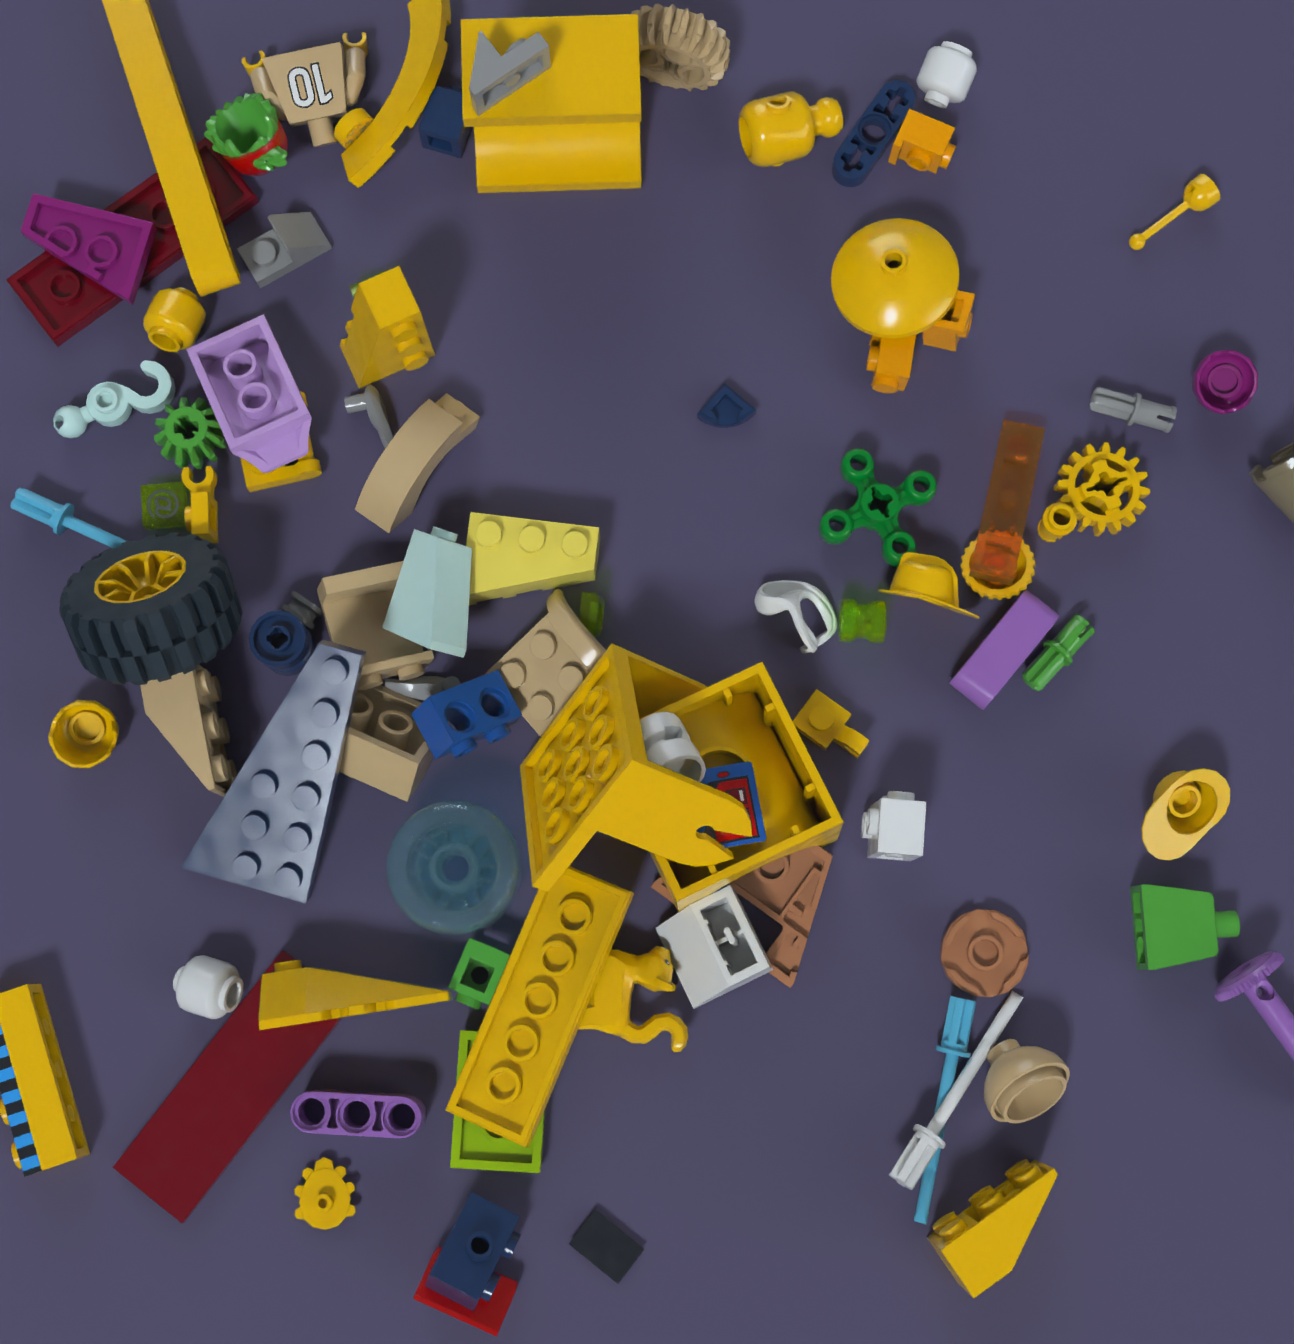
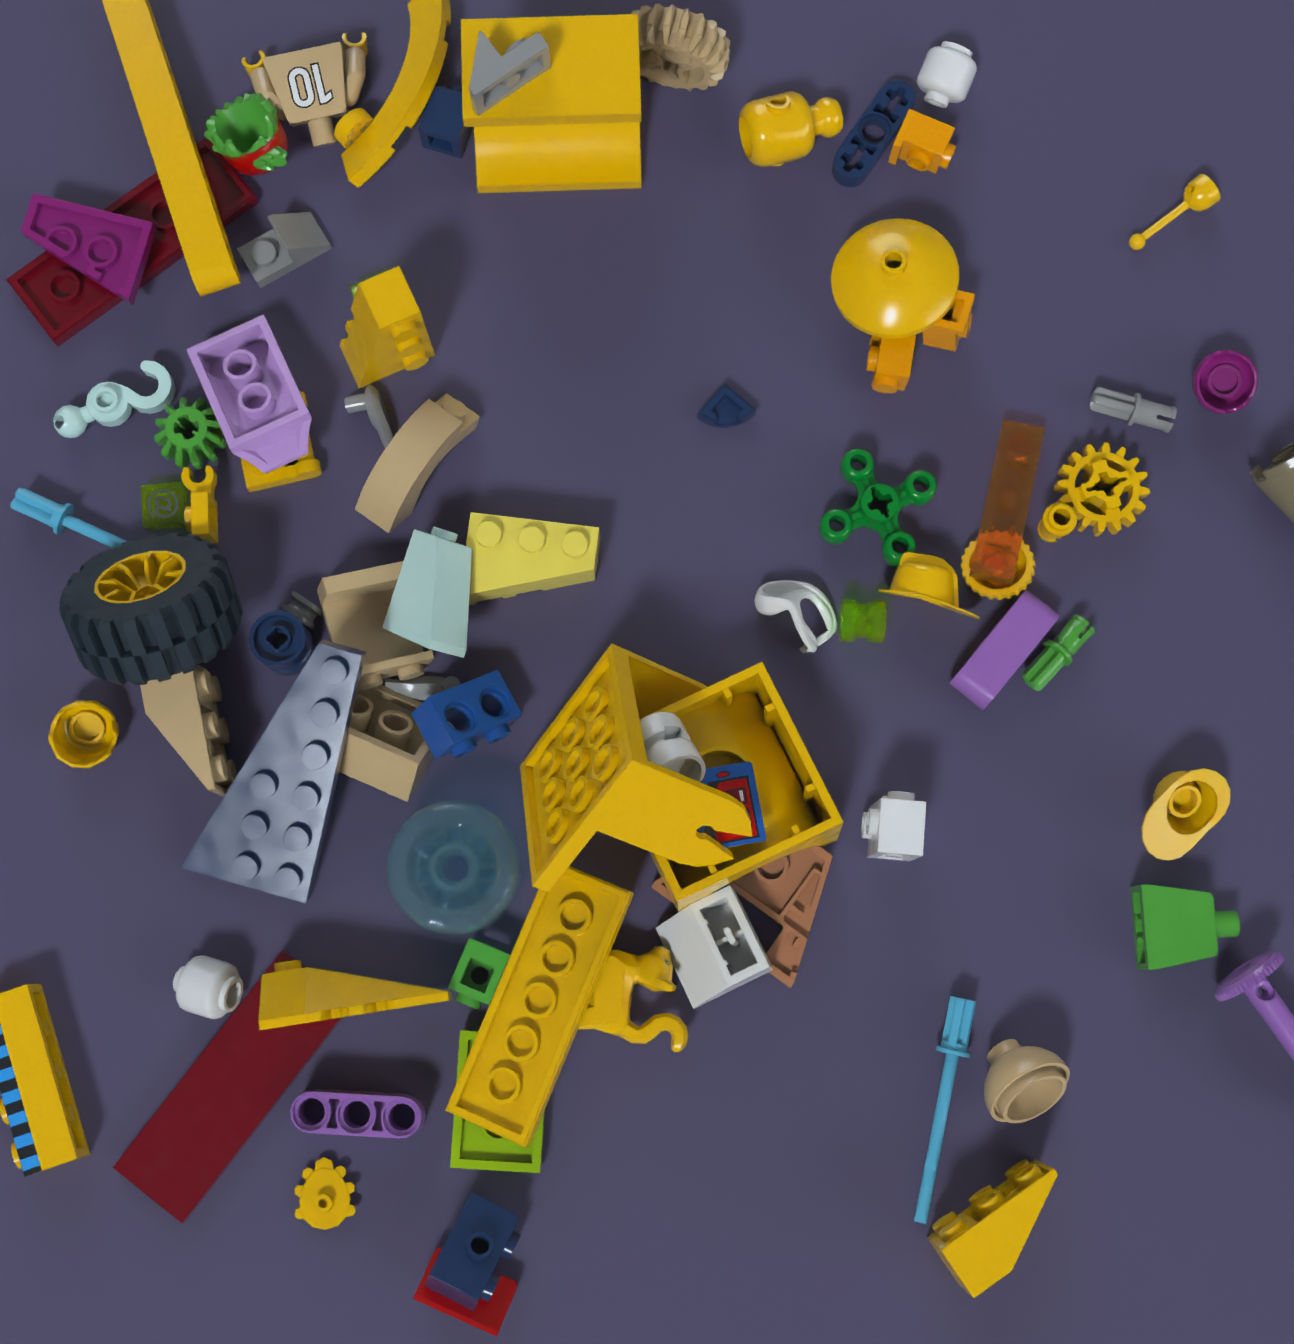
yellow head [143,287,206,352] -> none
tan piece [486,589,606,737] -> none
black piece [569,1209,644,1284] -> none
clear neon green tile [579,592,605,639] -> none
yellow plate [793,689,869,759] -> none
white piece [889,991,1024,1190] -> none
nougat tile [940,909,1029,997] -> none

